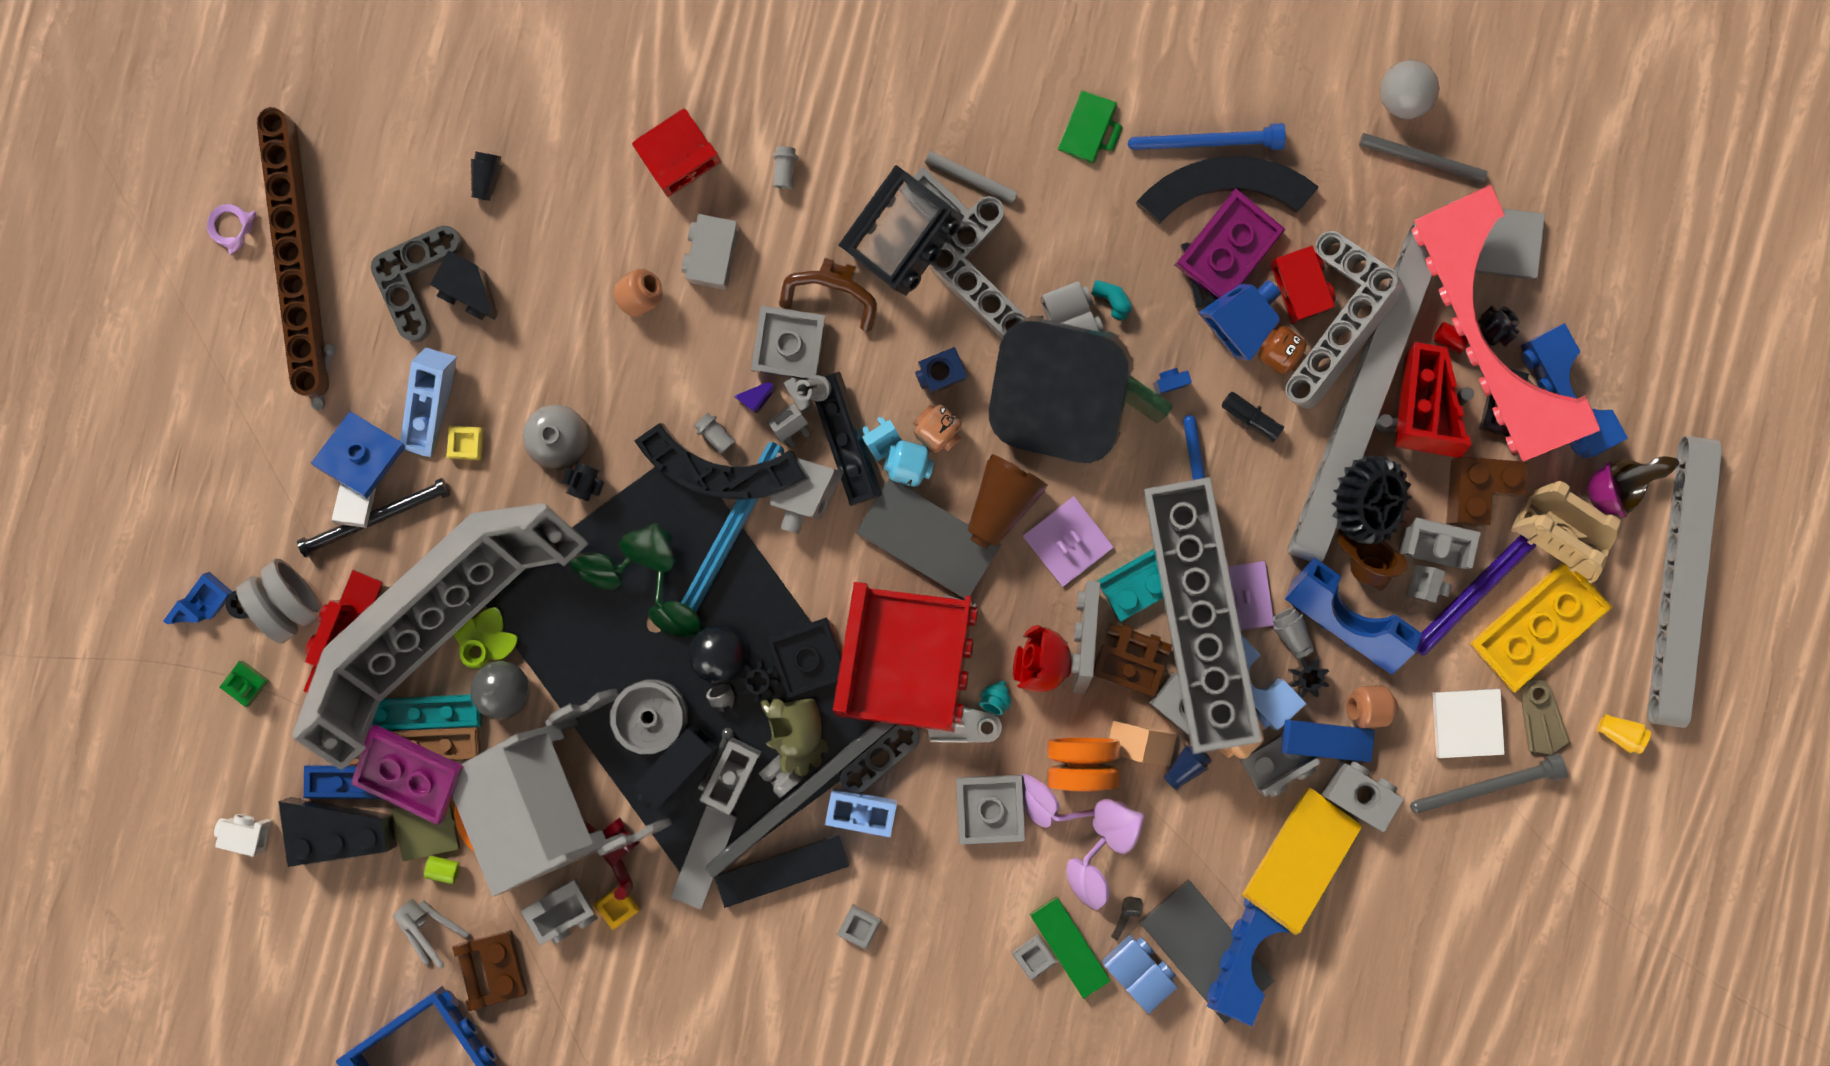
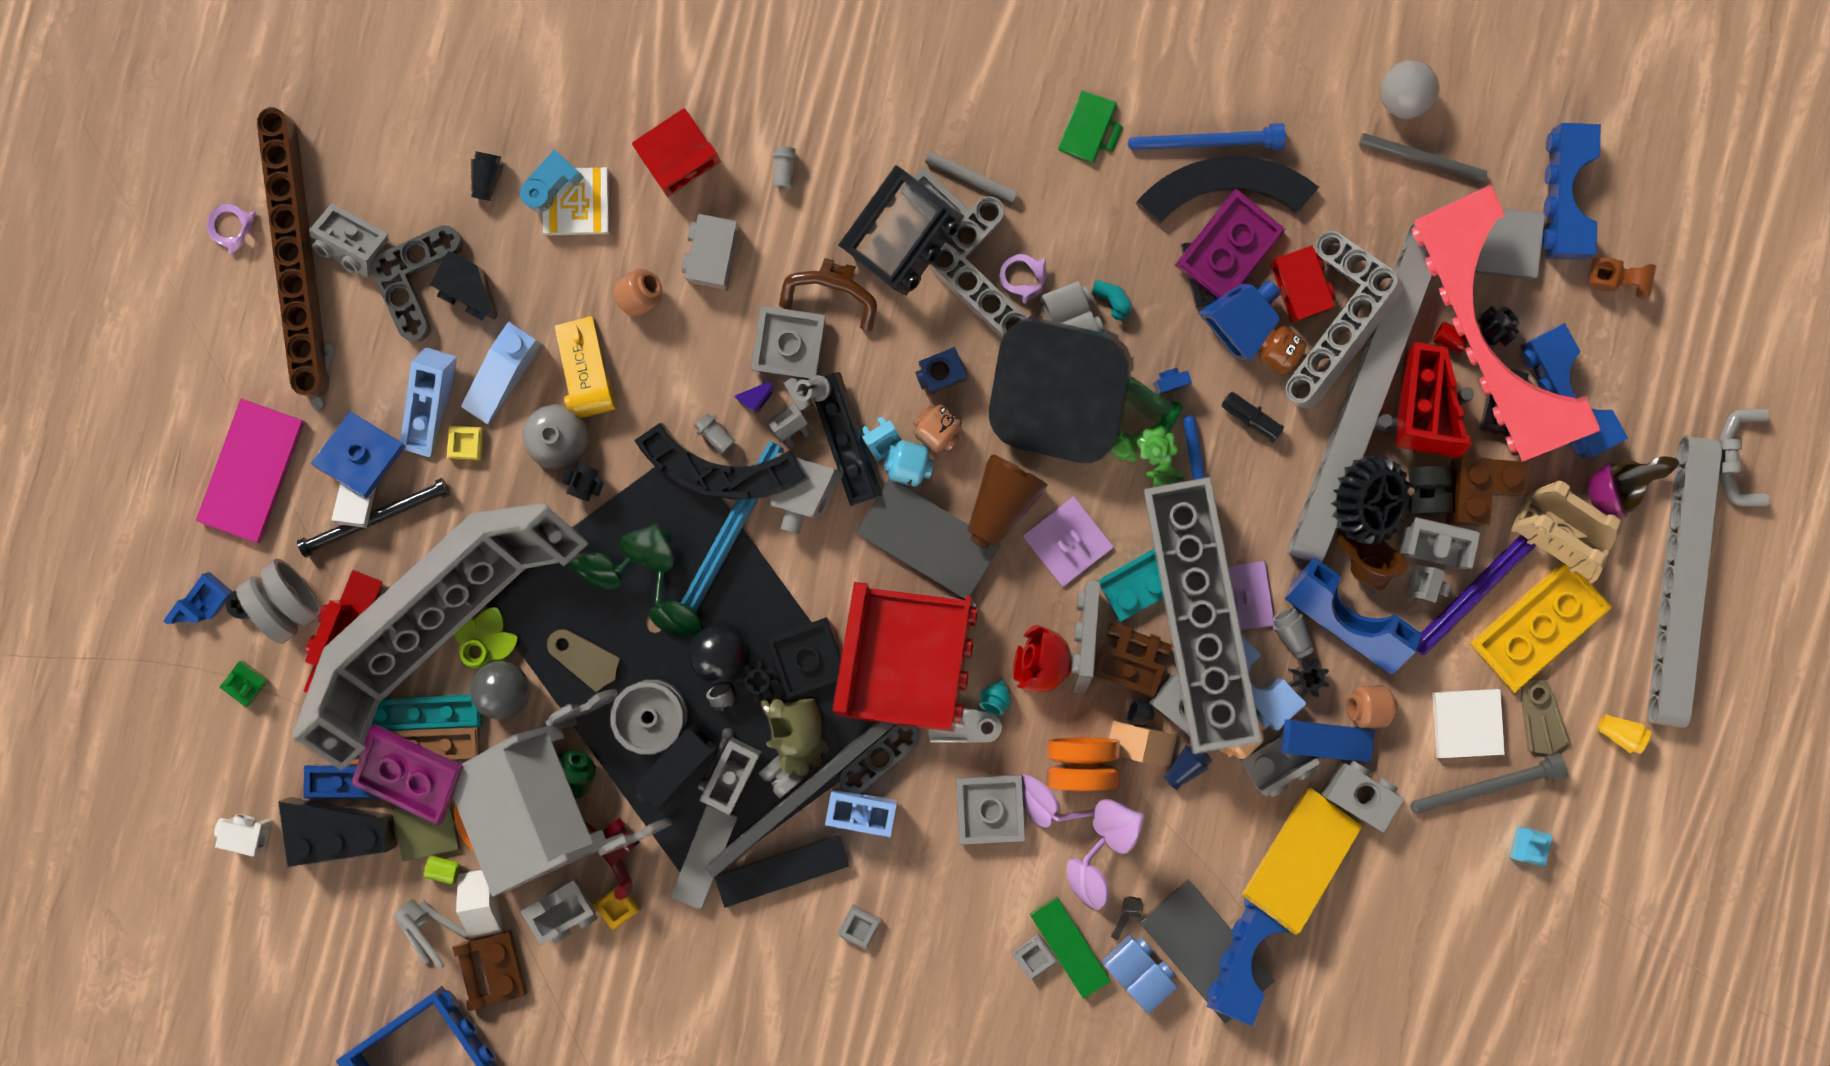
none -> dark pink tile [195,398,305,543]
none -> light grey bracket [309,203,389,278]
none -> white slope [456,870,503,939]
none -> light blue slope [461,321,543,425]
none -> dark azure leg [520,149,584,212]
none -> white tile [543,168,610,235]
none -> dark tan piece [547,629,620,692]
none -> yellow door [555,316,616,419]
none -> dark green head [558,750,596,799]
none -> lavender piece [999,254,1048,304]
none -> bright green plant [1112,401,1184,487]
none -> black hinge [1127,699,1155,726]
none -> pearl dark grey wheel [1408,466,1453,514]
none -> medium azure tile [1510,826,1553,867]
none -> blue arch [1542,123,1601,260]
none -> dark orange leg [1588,257,1657,299]
none -> light grey piece [1720,409,1769,506]

